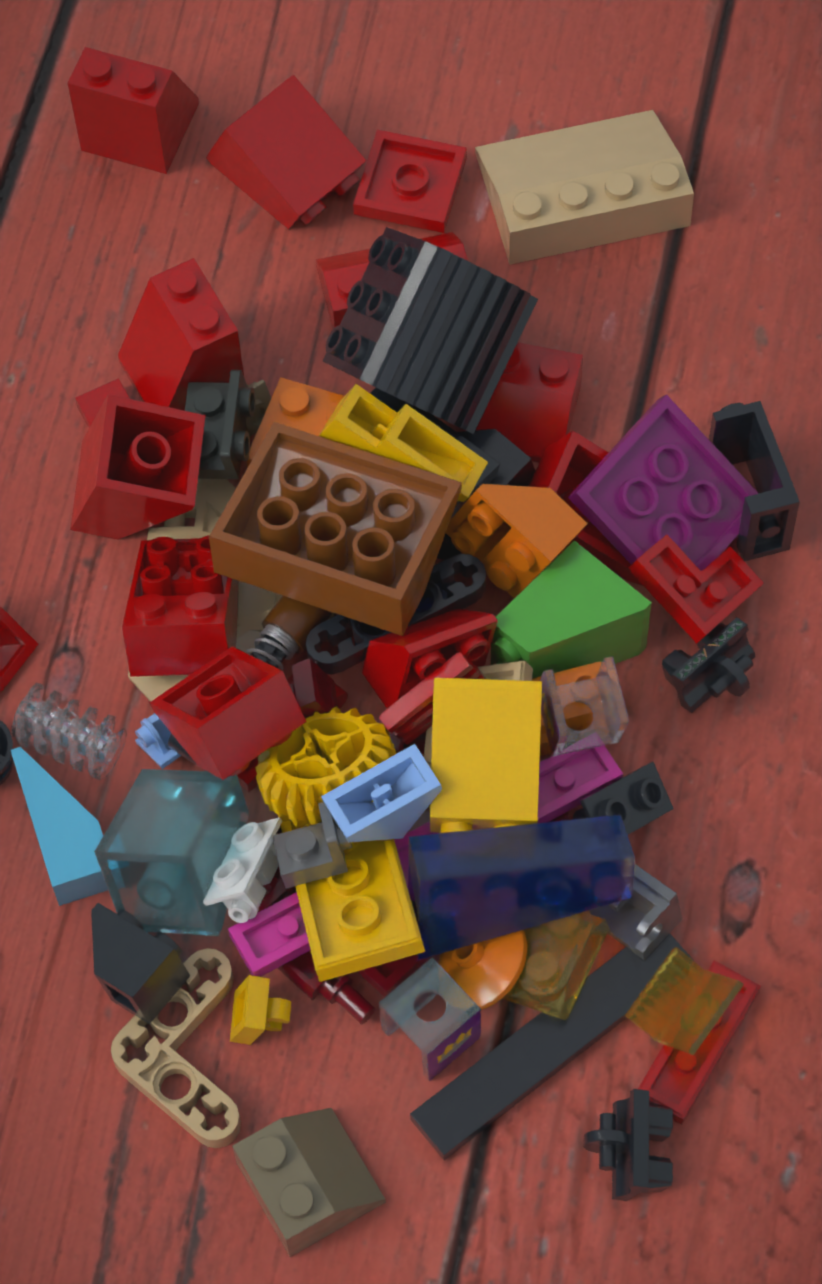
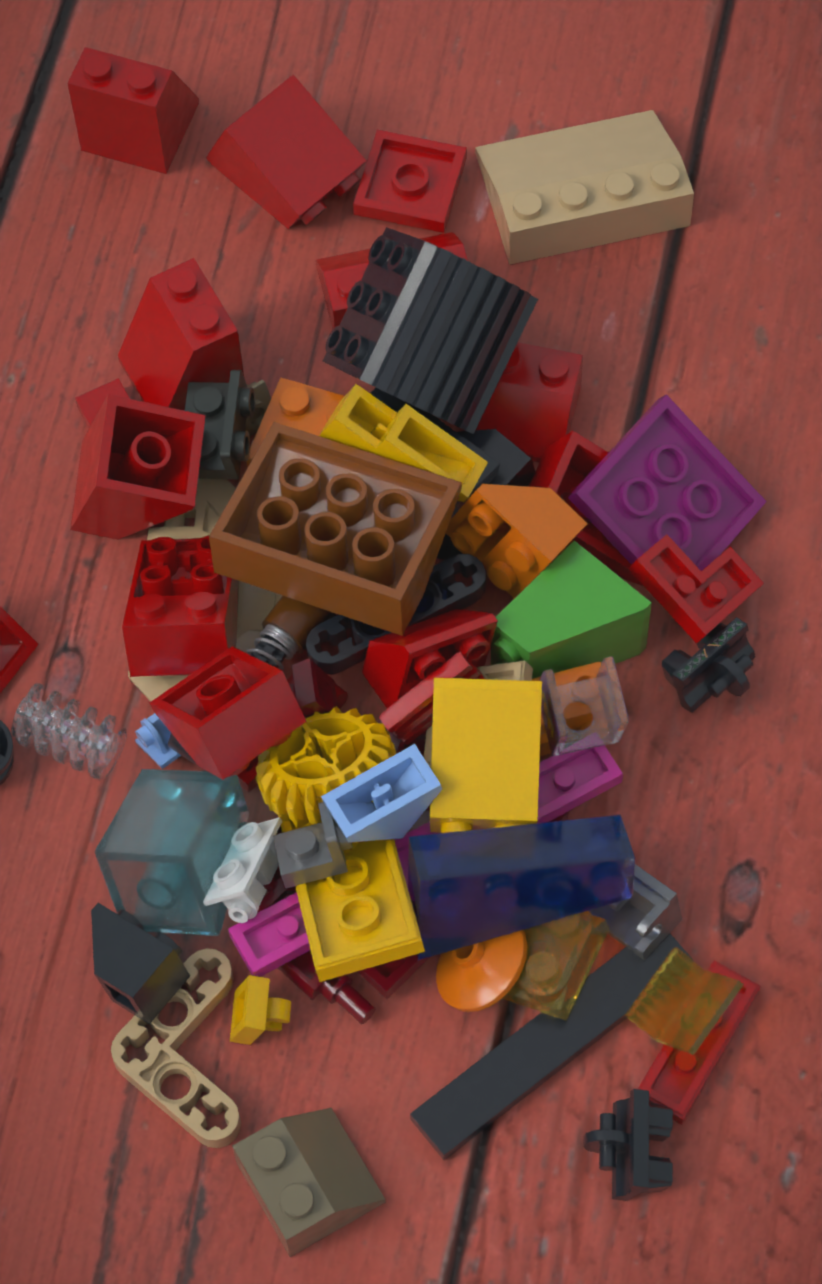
medium azure slope [11,747,124,906] -> none
clear light blue piece [379,957,481,1081] -> none
black hinge [569,762,674,849] -> none
black panel [709,401,800,562] -> none

